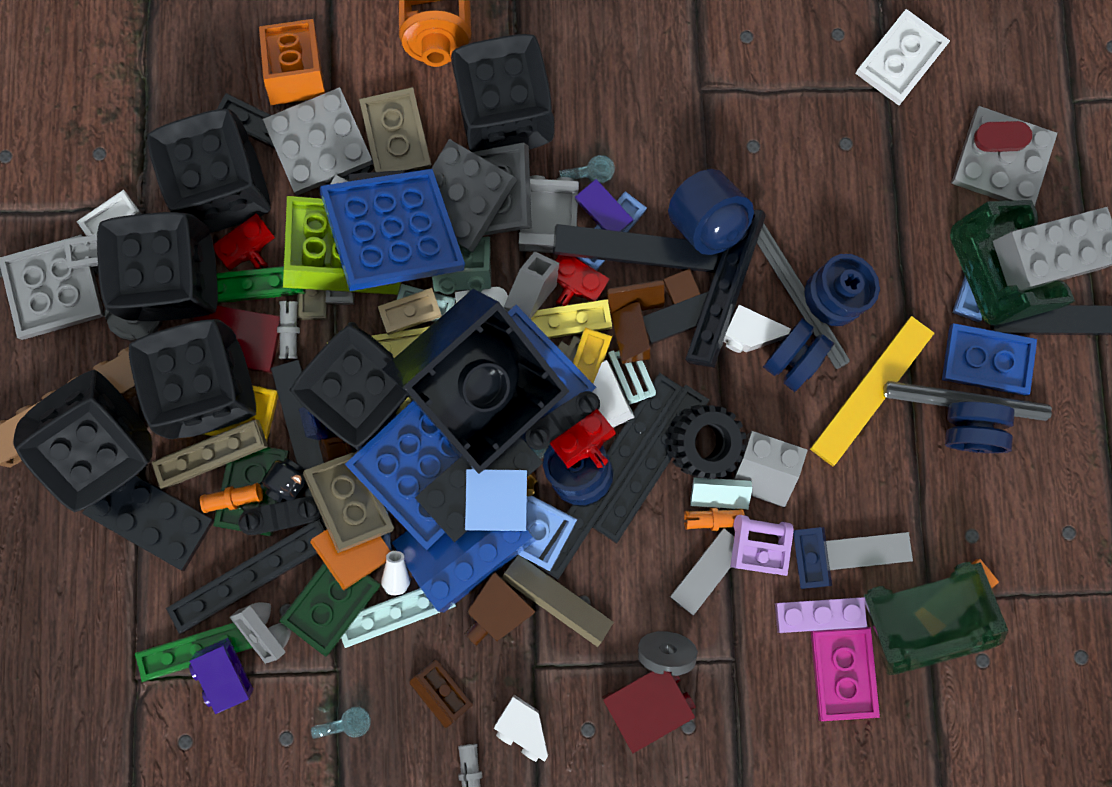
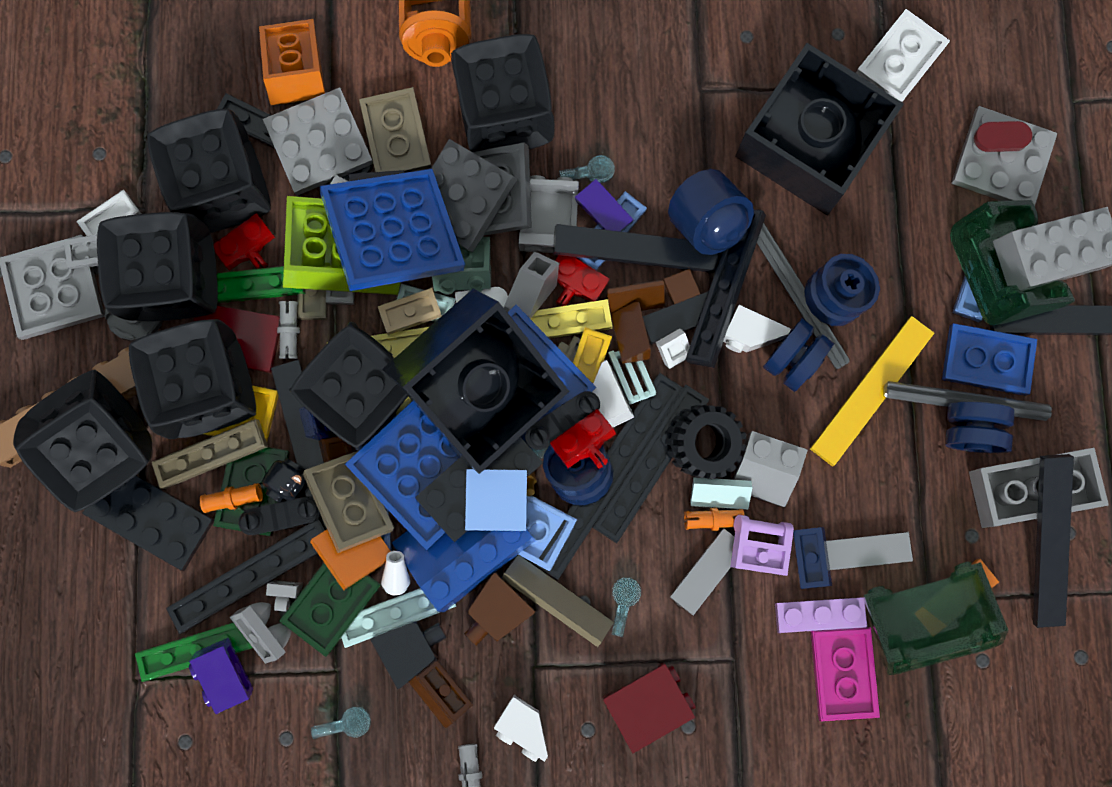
dark grey tile [638,631,698,676] -> none
none -> light grey tile [266,580,303,611]
none -> black torso [370,621,447,689]
none -> clear light blue plate [612,578,641,637]
none -> white plate [656,329,690,369]
none -> black piece [735,43,904,216]
none -> light grey brick [969,448,1109,528]
none -> black tile [1033,454,1074,628]

